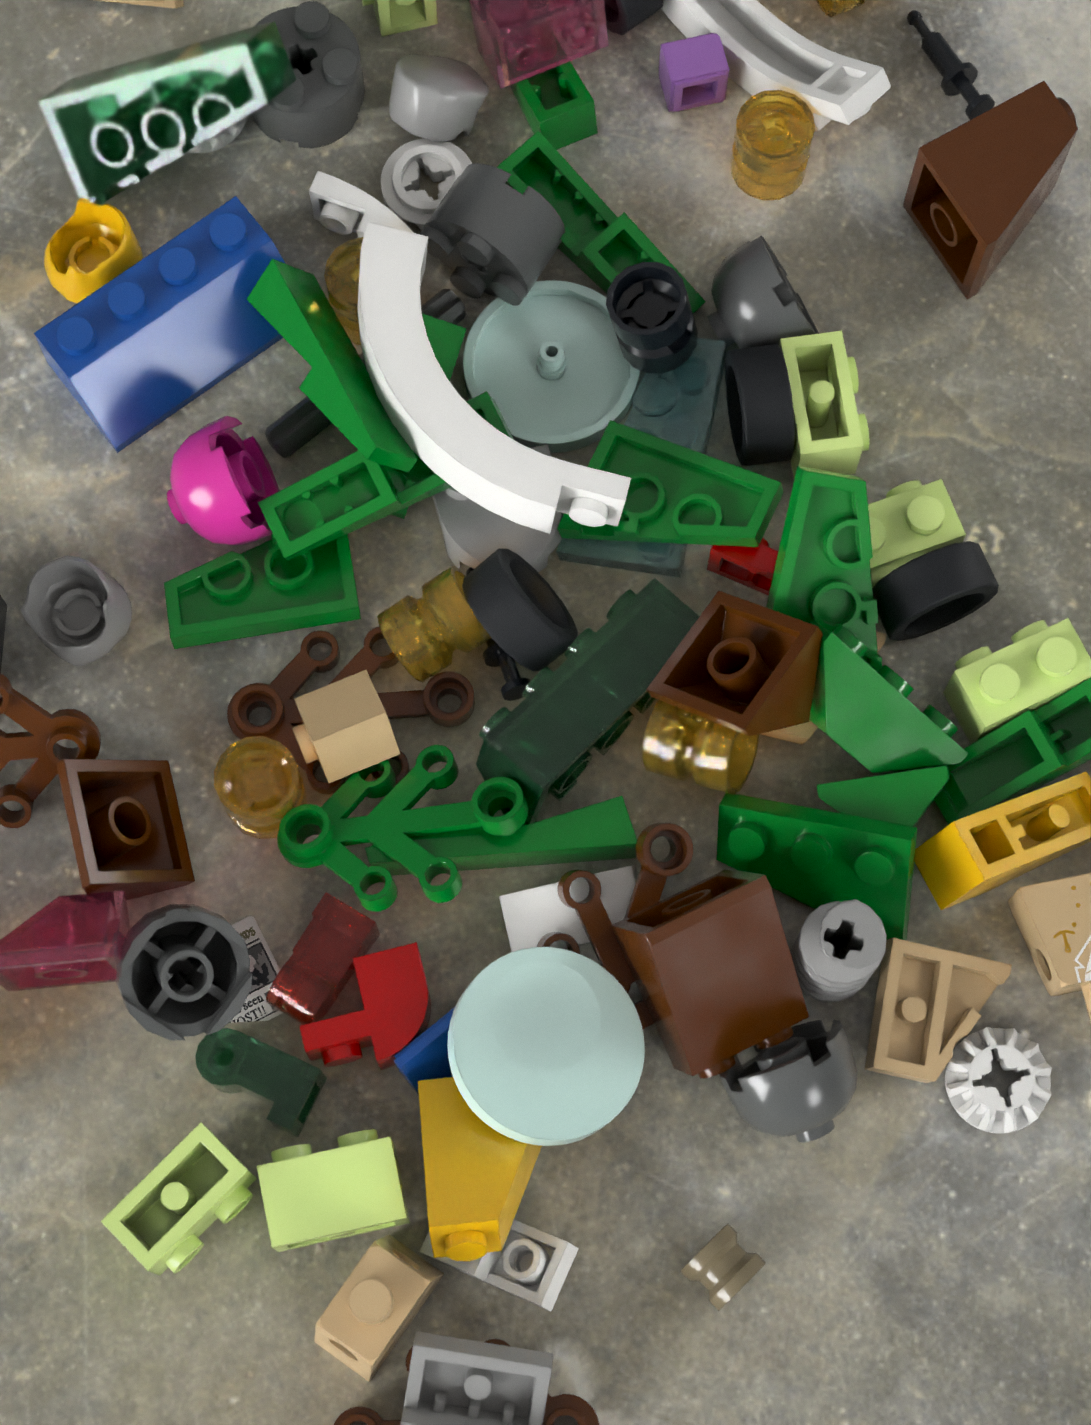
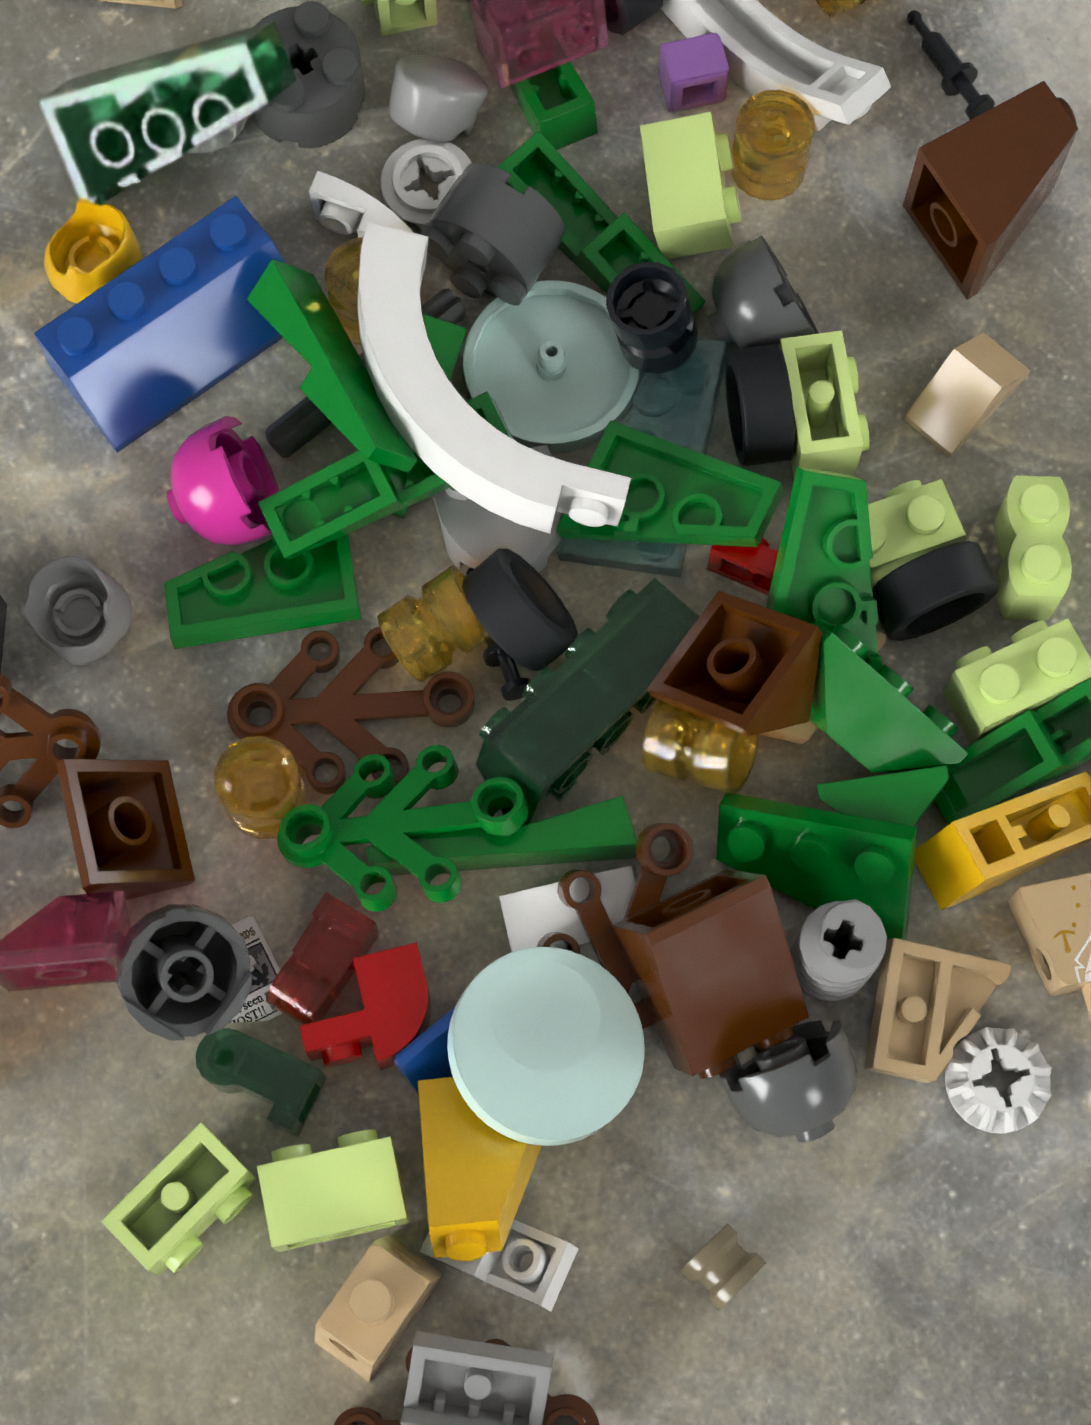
tan brick [292,670,400,783] -> none
none -> yellowish green brick [640,112,742,259]
none -> tan slope [904,333,1031,458]
none -> yellowish green brick [994,475,1072,621]

